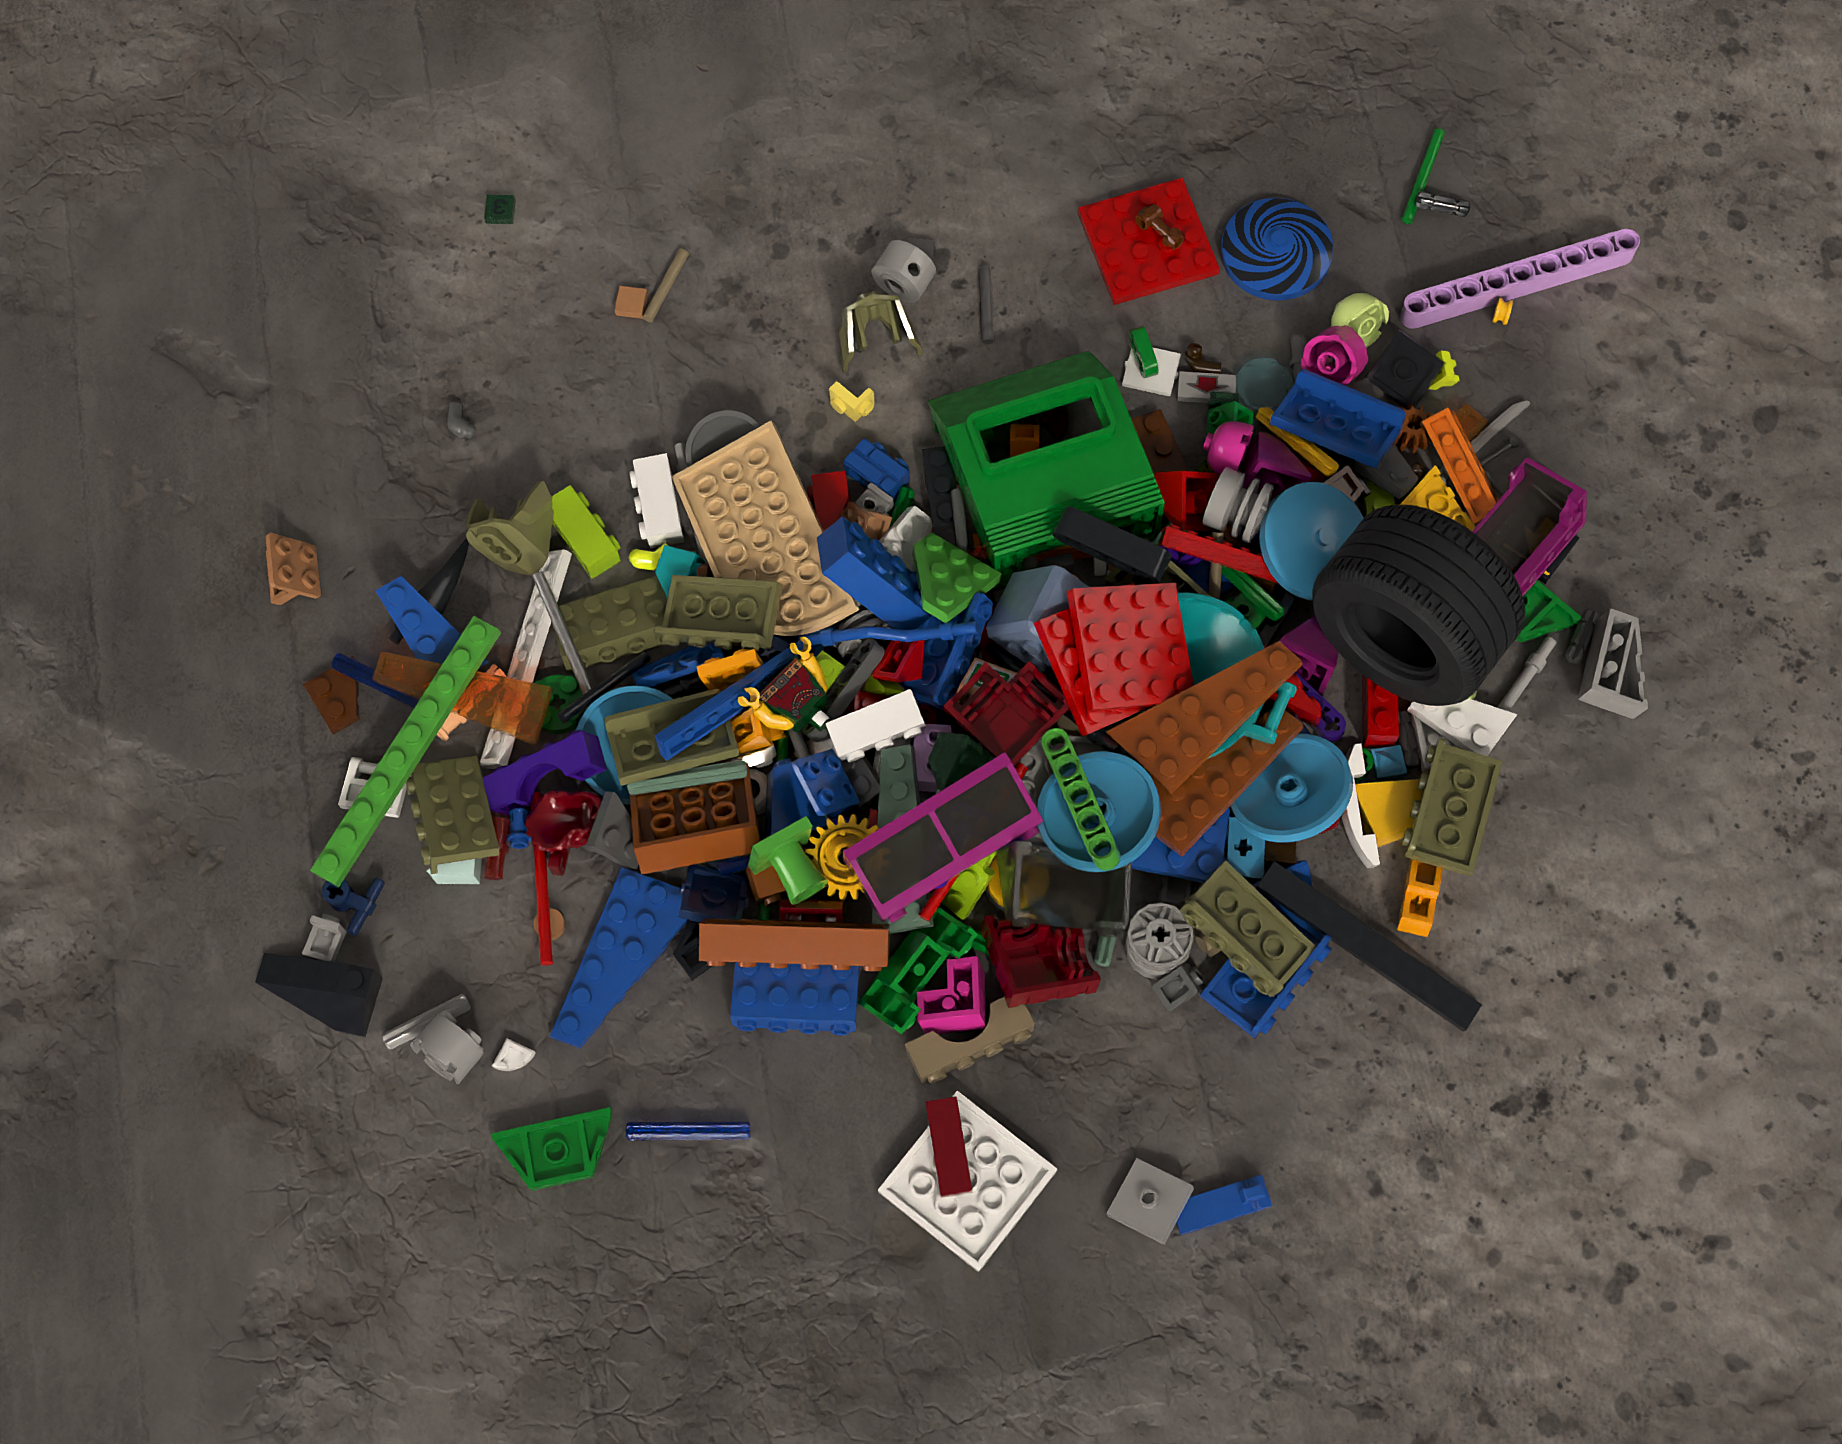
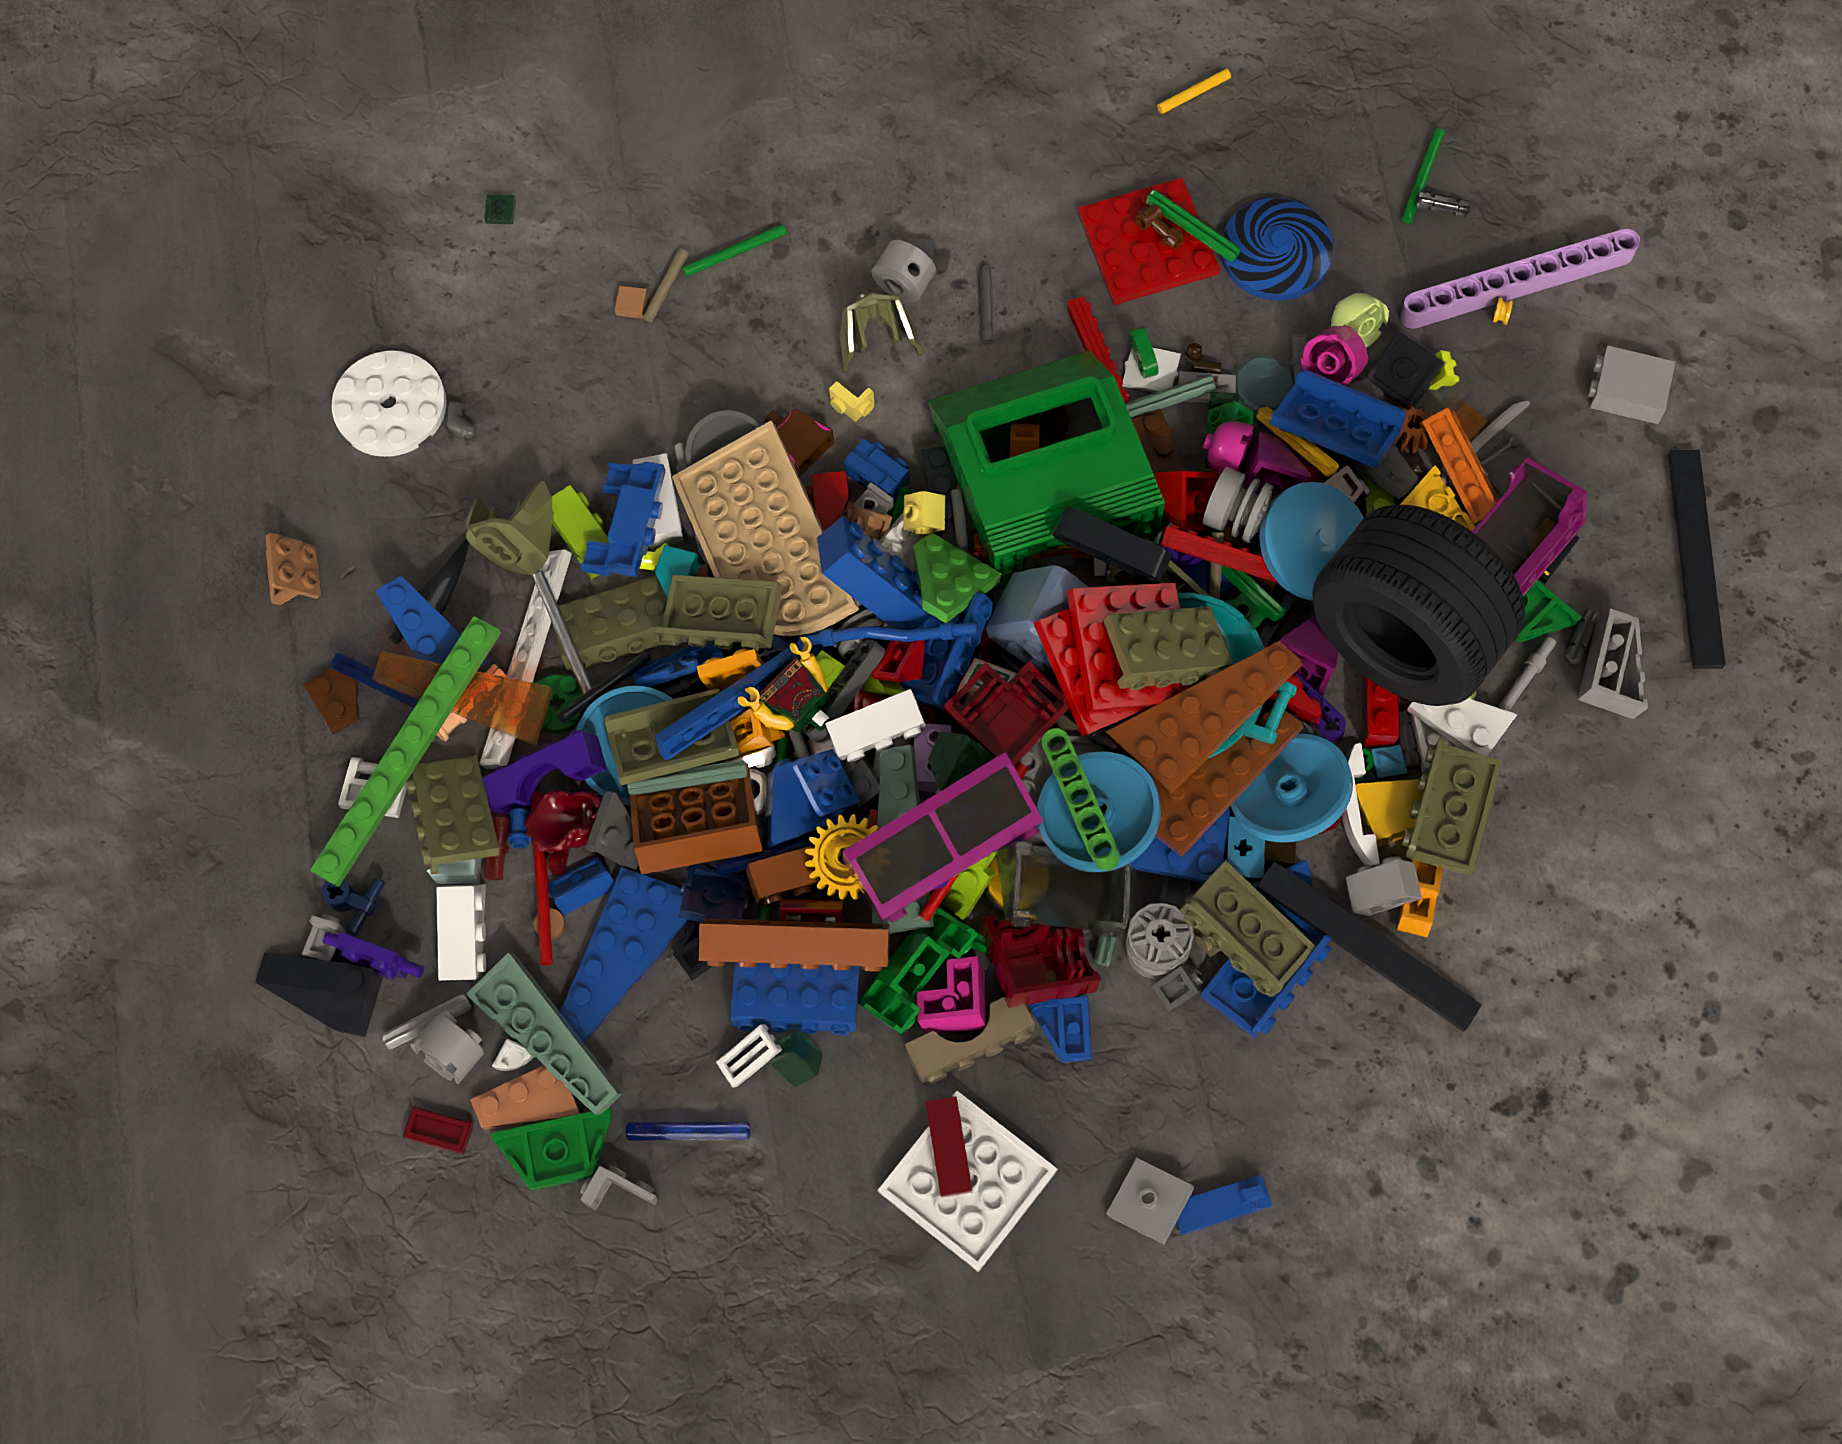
bright green plant [748,816,828,905] -> none
none -> dark purple plate [323,931,424,980]
none -> white plate [332,351,447,457]
none -> dark red tile [402,1107,474,1155]
none -> white wedge [437,884,486,980]
none -> sand green wing [466,952,623,1115]
none -> nougat wing [470,1065,581,1130]
none -> blue slope [548,855,615,915]
none -> blue bracket [580,461,666,577]
none -> light grey bracket [580,1165,658,1210]
none -> green bar [682,224,787,277]
none -> white tile [716,1024,782,1087]
none -> reddish brown torso [764,409,835,477]
none -> clear green panel [770,1030,823,1087]
none -> light yellow brick [903,491,945,538]
none -> blue wing [1028,996,1093,1063]
none -> red piece [1067,296,1130,403]
none -> olive bracket [1103,606,1233,690]
none -> sand green axle [1125,374,1216,419]
none -> green axle [1146,190,1241,262]
none -> yellow bar [1157,68,1231,114]
none -> light grey brick [1346,857,1422,916]
none -> light grey brick [1588,345,1676,424]
none -> black tile [1668,450,1726,669]

